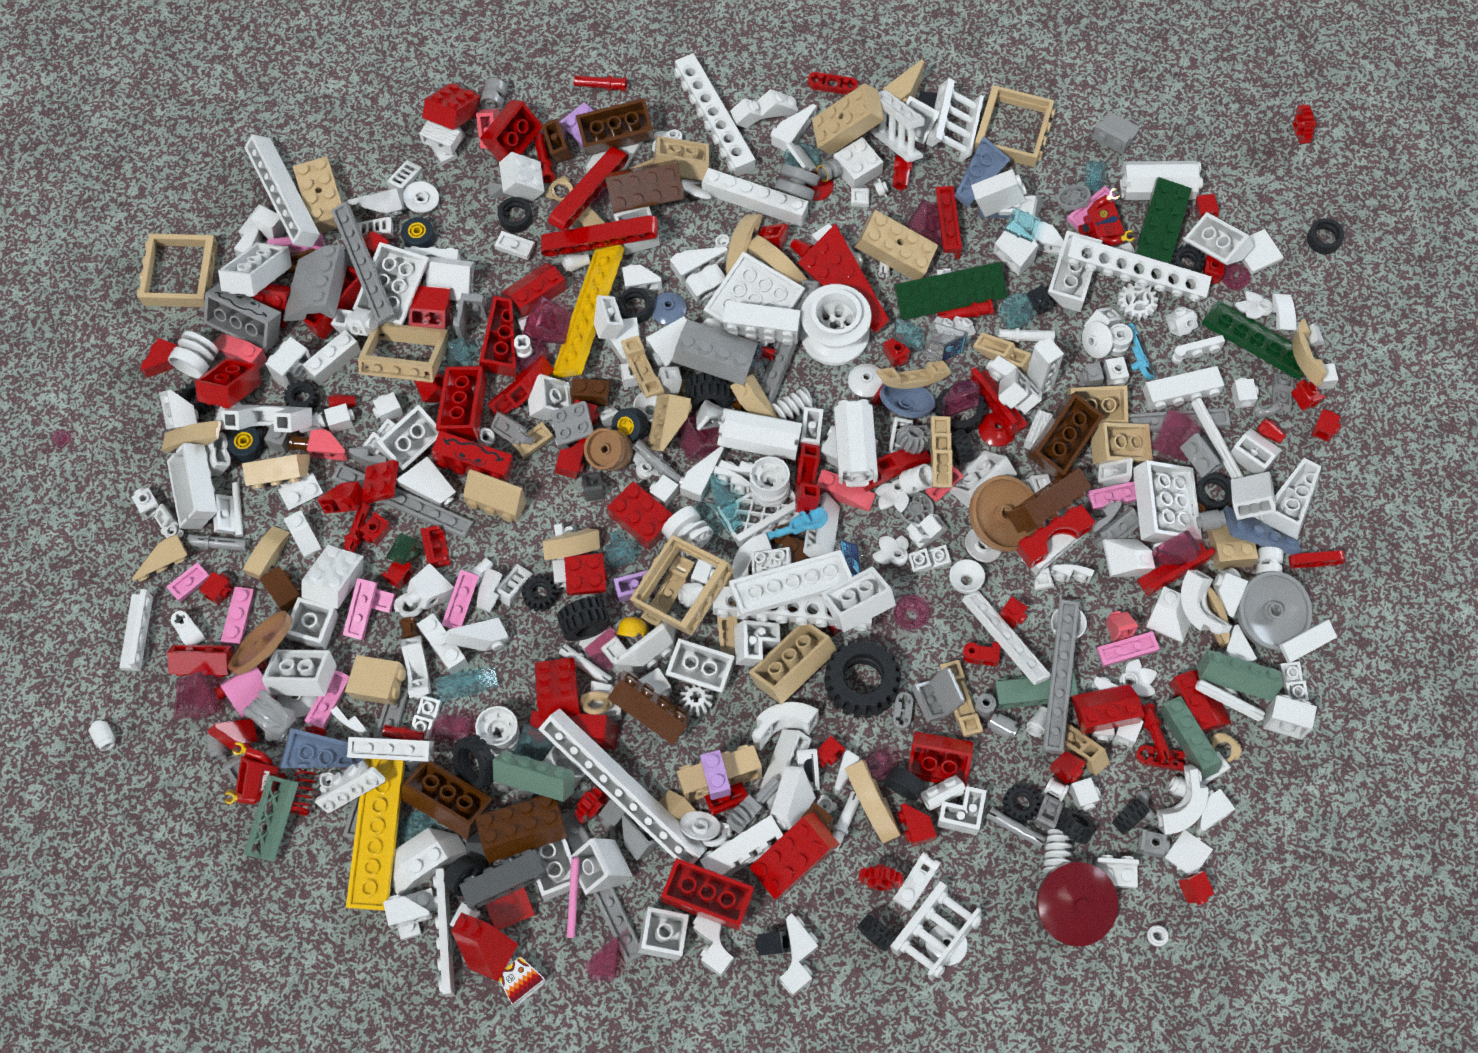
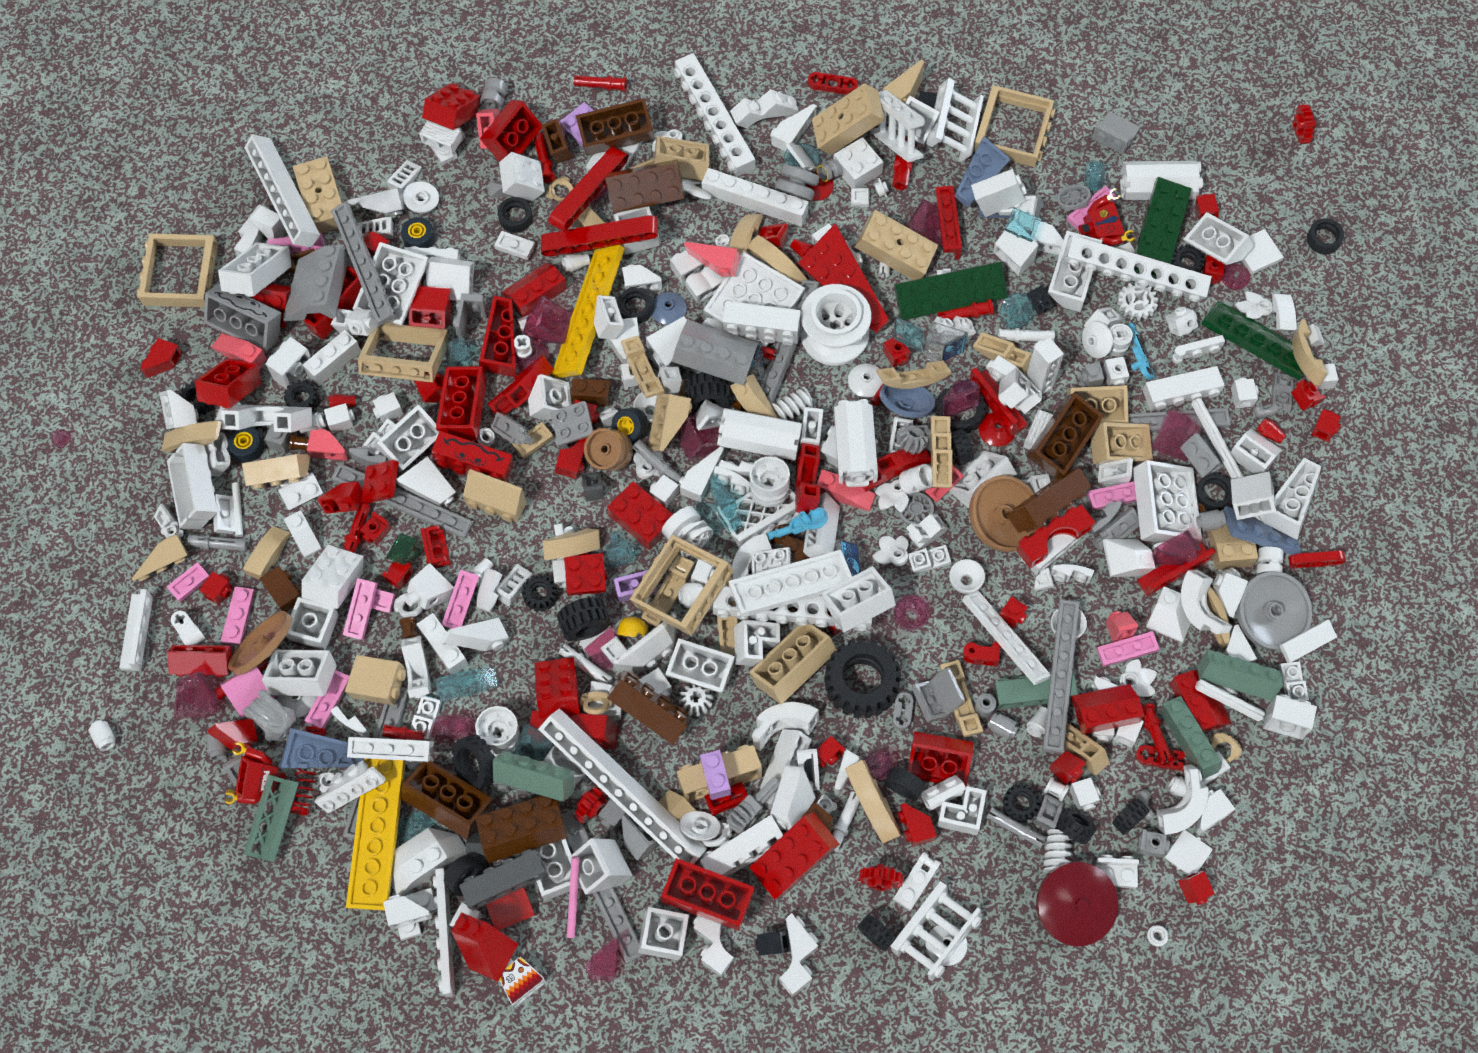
white brick [132,488,159,520] -> none
white wheel [168,331,219,379] -> none
white dish [965,529,1001,562] -> none
none -> coral slope [684,242,741,277]

